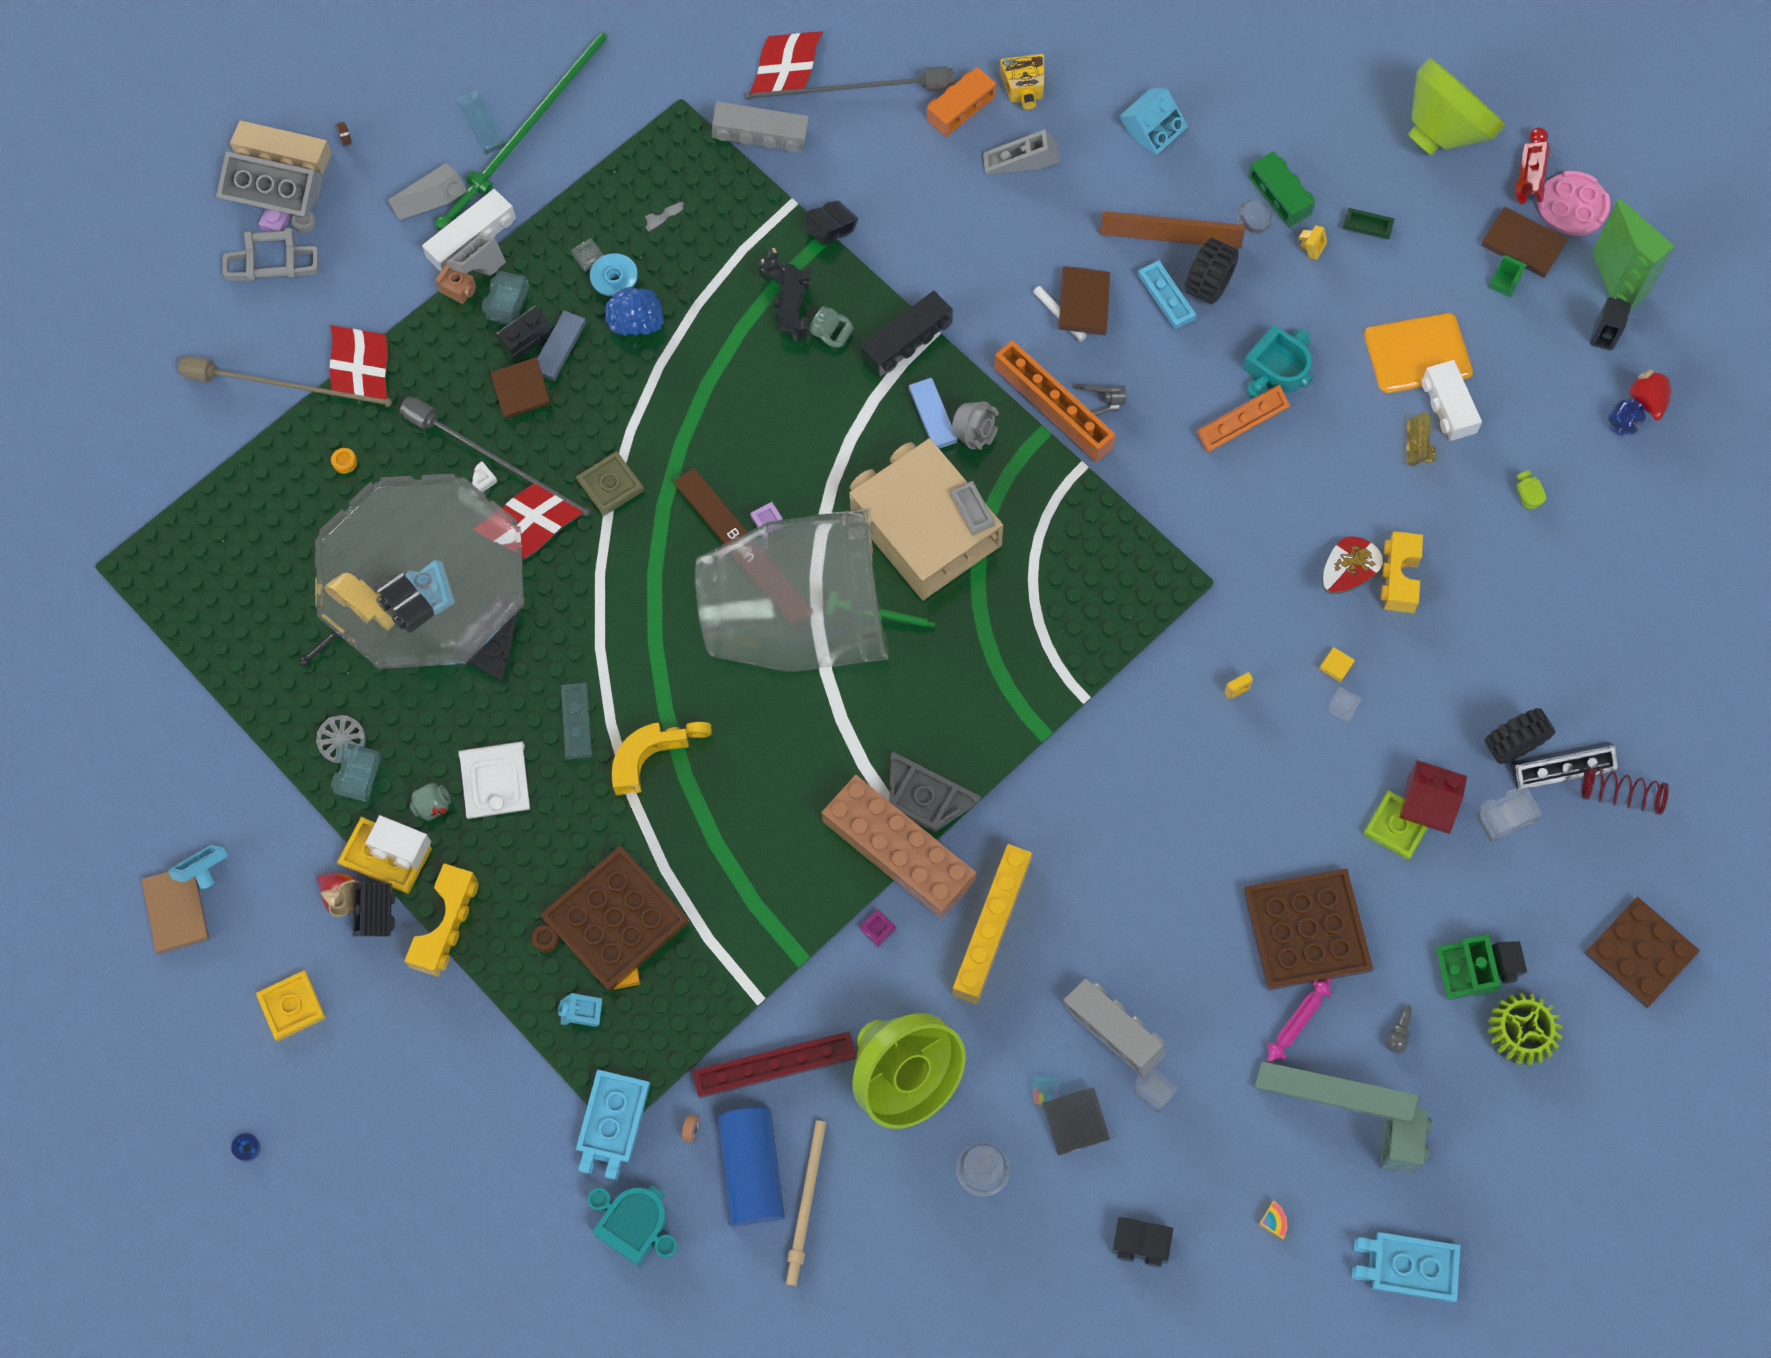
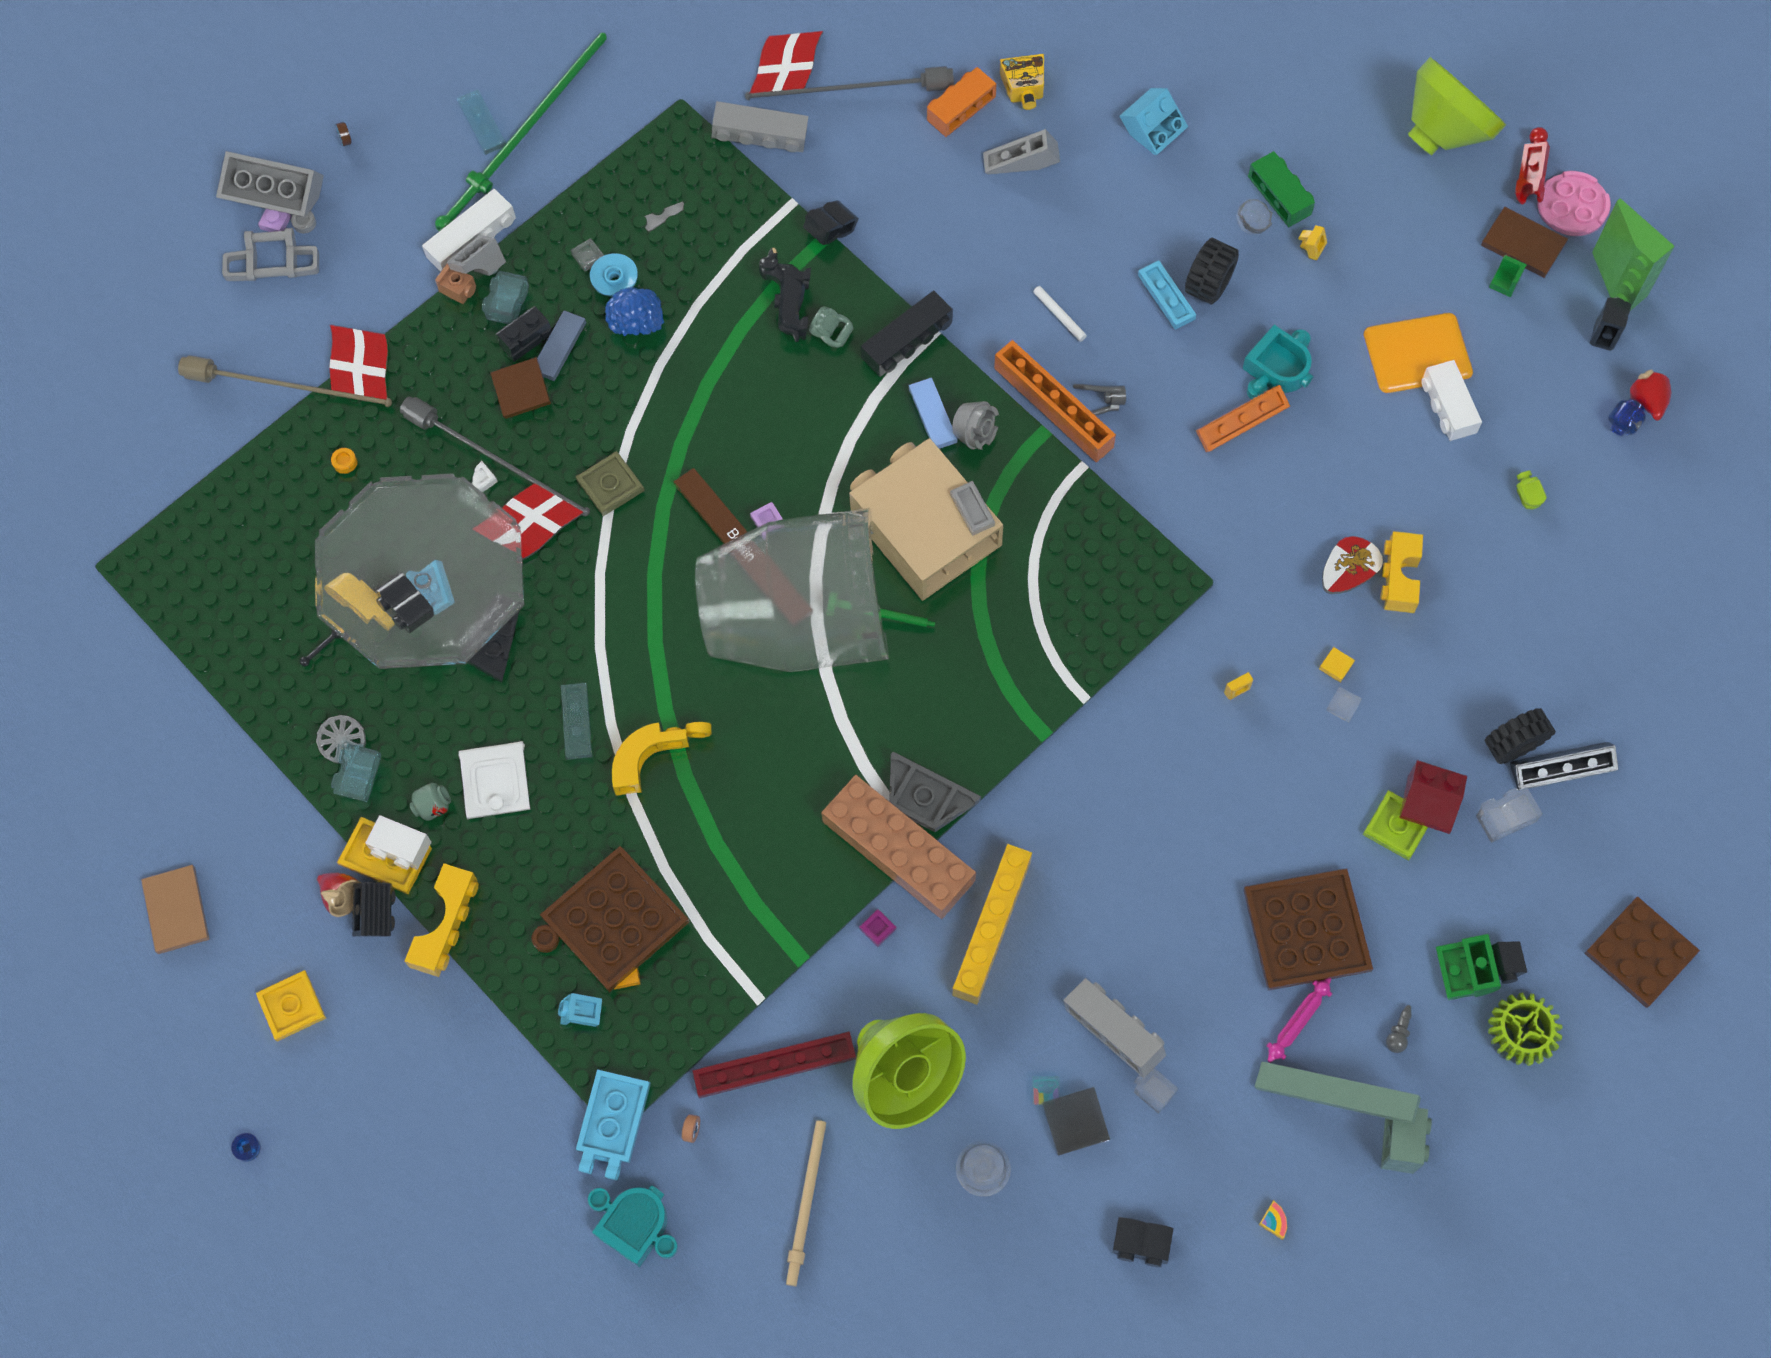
medium azure tile [168,845,228,889] -> none
tan brick [230,120,332,175] -> none
light grey slope [388,163,467,220] -> none
blue brick [717,1107,785,1227] -> none
reddish brown tile [1058,266,1110,335] -> none
dark orange tile [1100,211,1245,249] -> none
dark green tile [1343,208,1395,239] -> none
medium azure tile [1351,1232,1461,1303] -> none
clear yellow hinge [1406,412,1436,467] -> none
dark red piece [1582,767,1669,815] -> none

